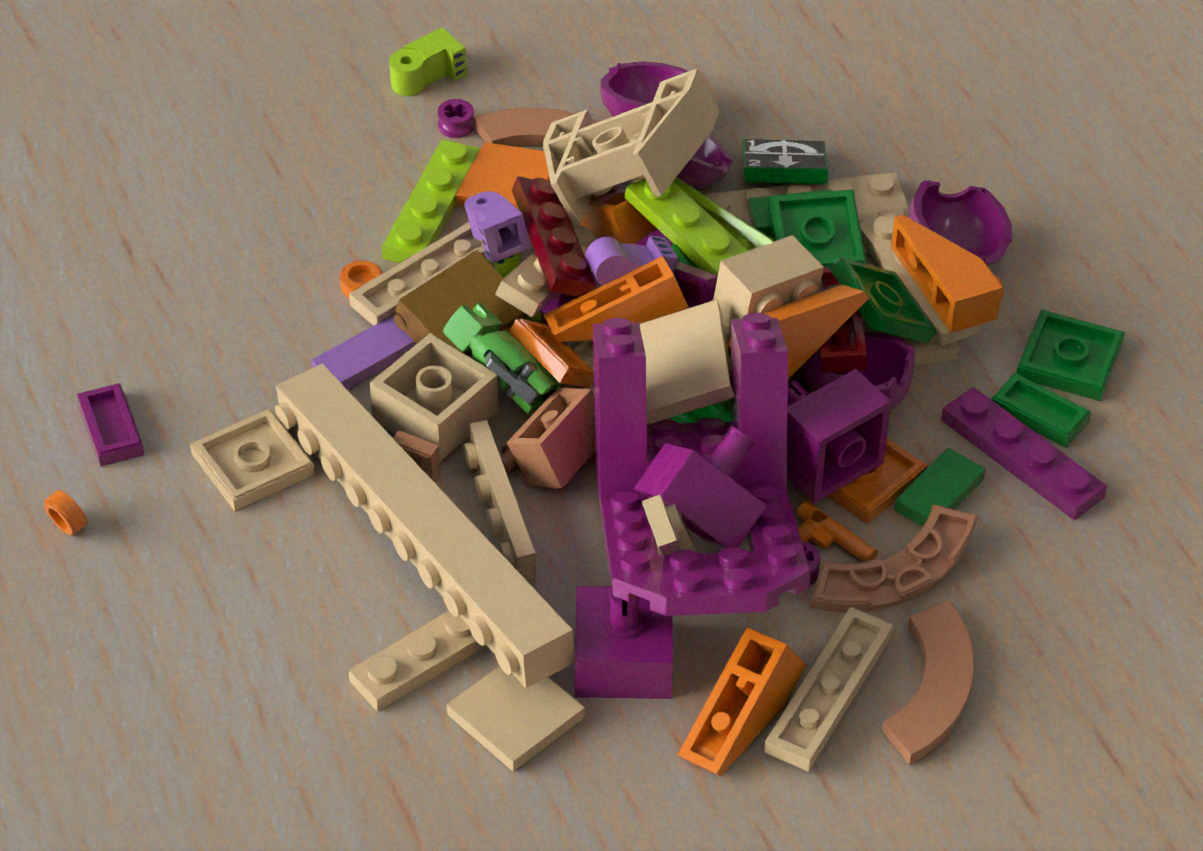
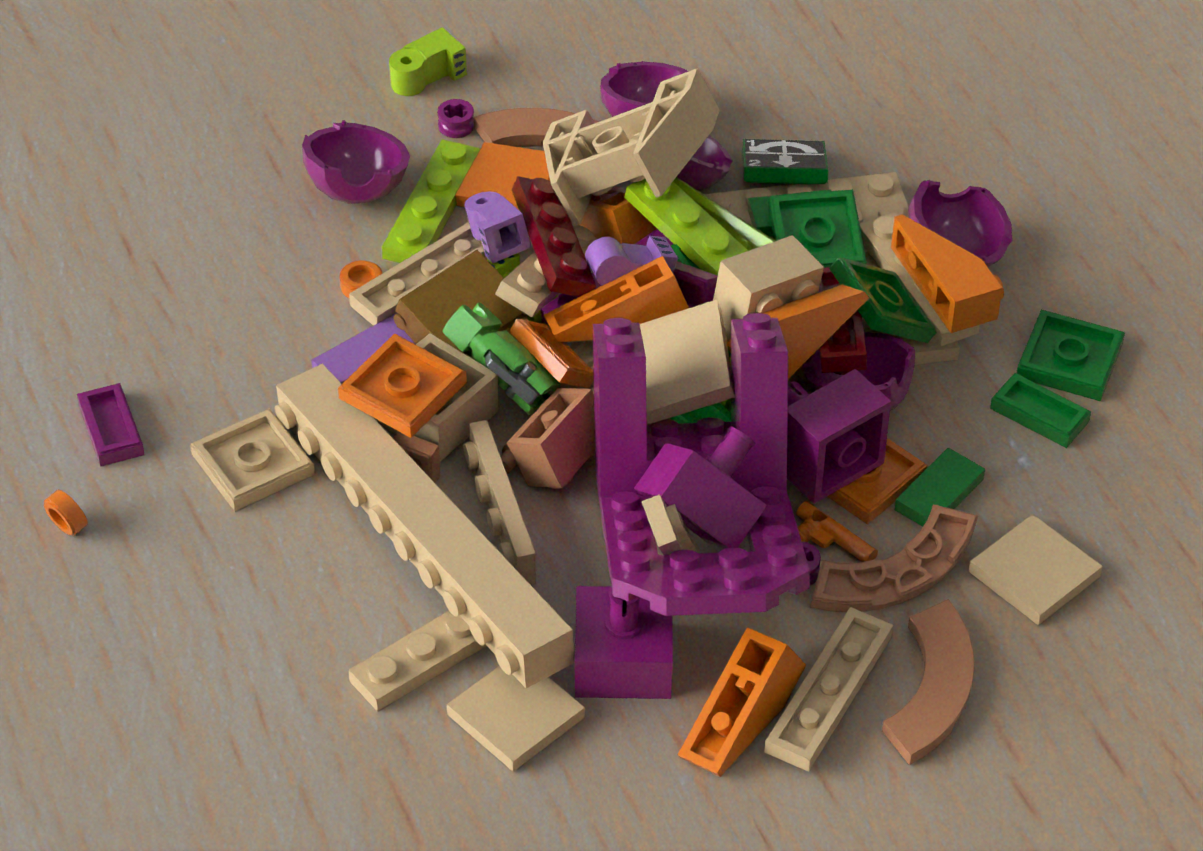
magenta plate [941,387,1107,520] -> none
none -> magenta cylinder [302,120,410,204]
none -> orange tile [338,333,467,438]
none -> tan tile [968,514,1103,625]

